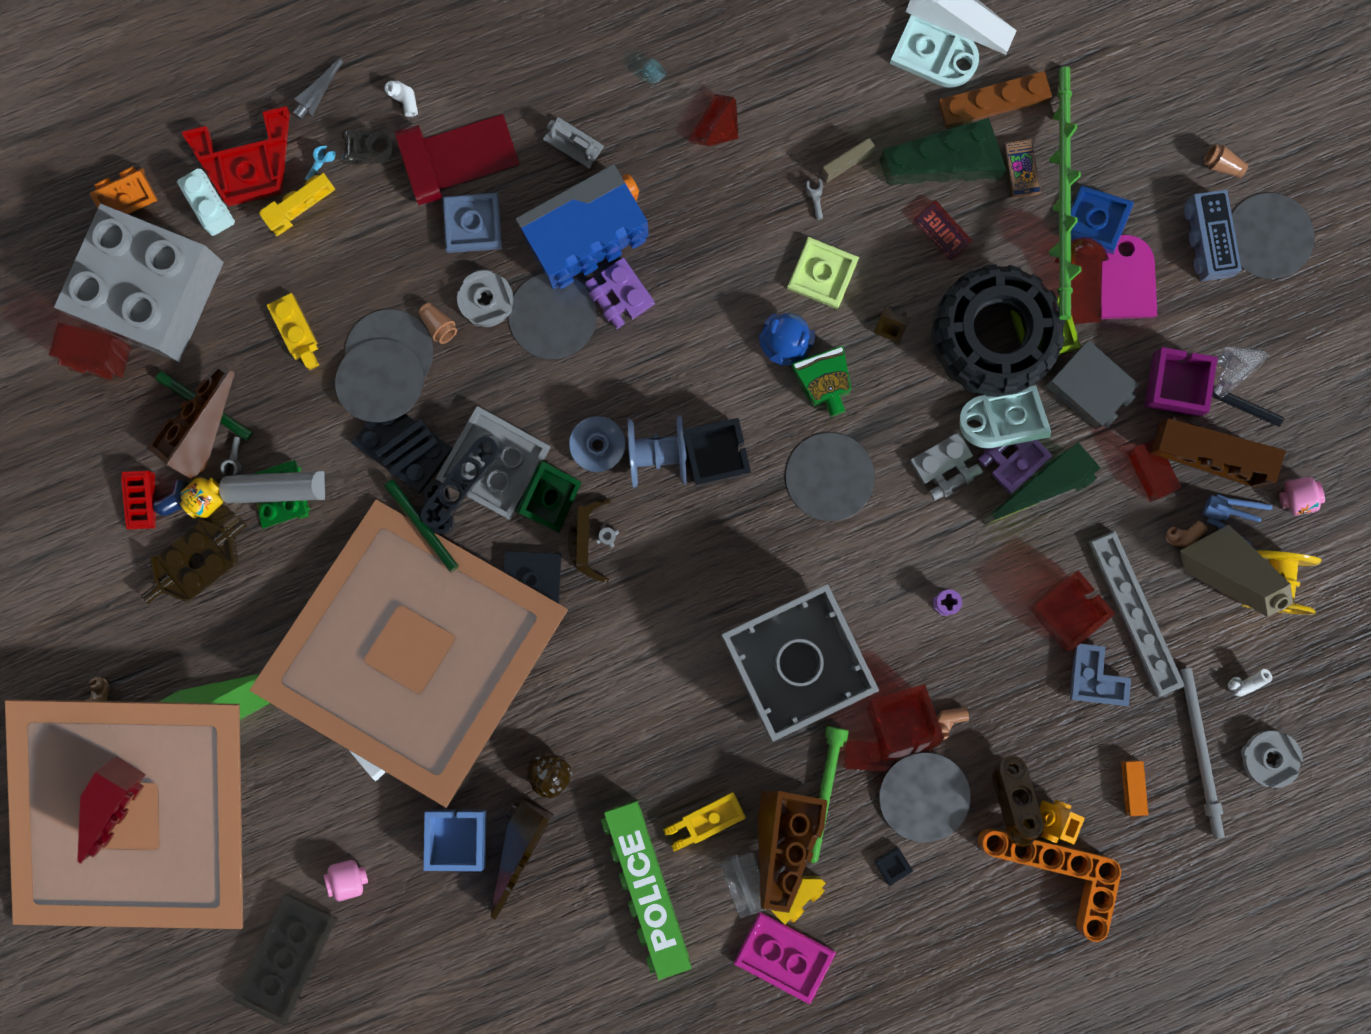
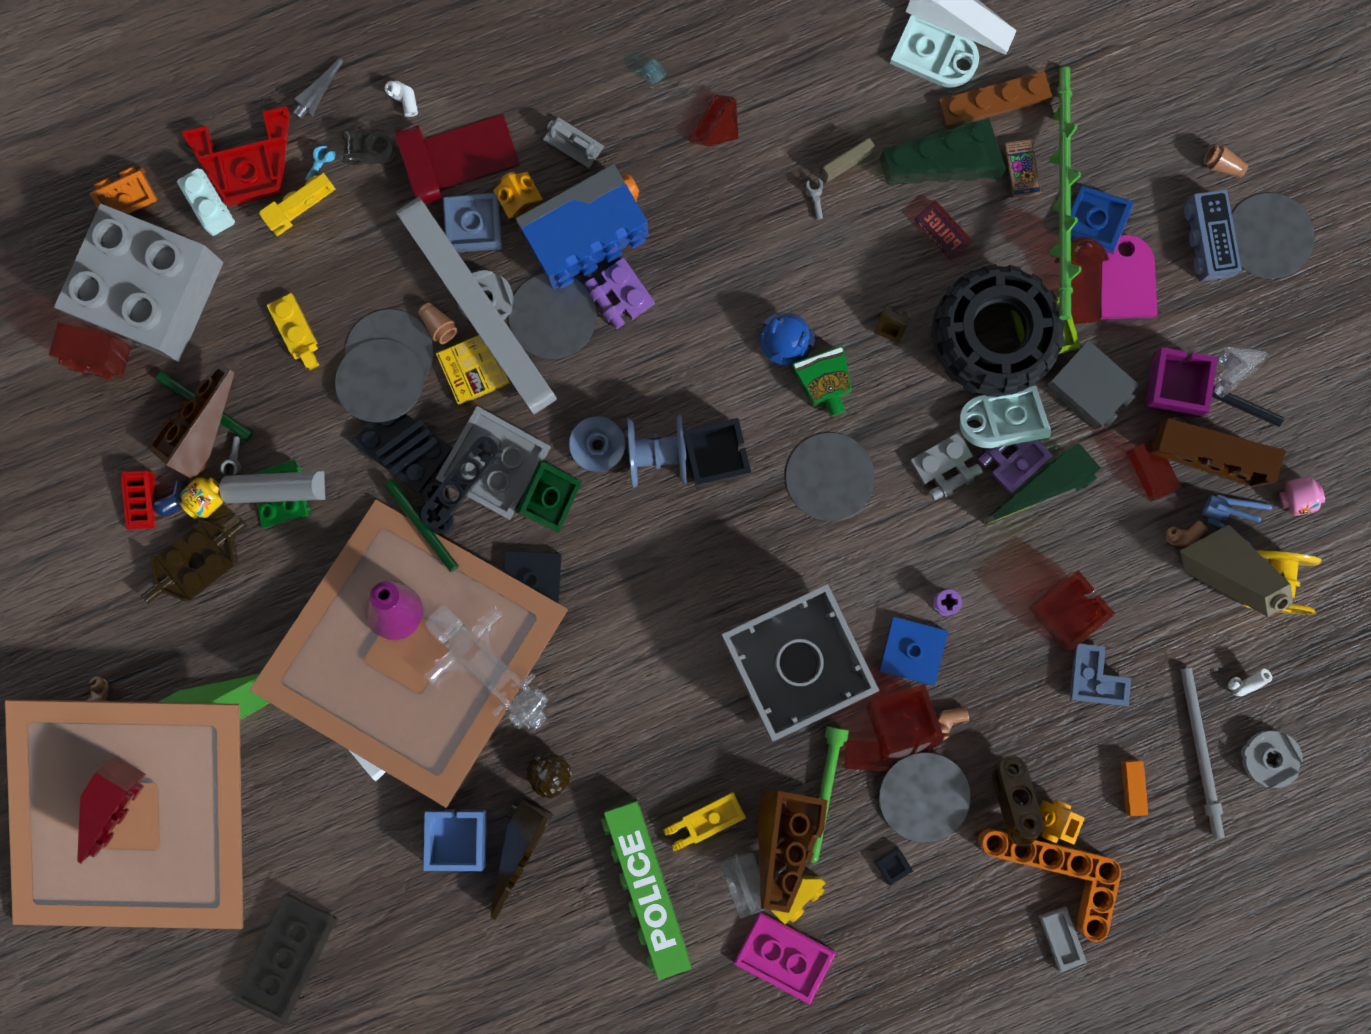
bright pink head [323,860,368,902] -> none
dark brown piece [568,499,611,582] -> none
light grey piece [595,524,619,548] -> none
yellowish green tile [787,237,859,309] -> none
light grey tile [1087,531,1185,697] -> none
none -> magenta cone [365,581,424,640]
none -> light grey beam [396,197,557,415]
none -> clear piece [424,606,548,731]
none -> yellow tile [436,335,510,405]
none -> light orange brick [493,172,543,219]
none -> blue plate [879,617,948,686]
none -> light grey tile [1038,906,1087,972]

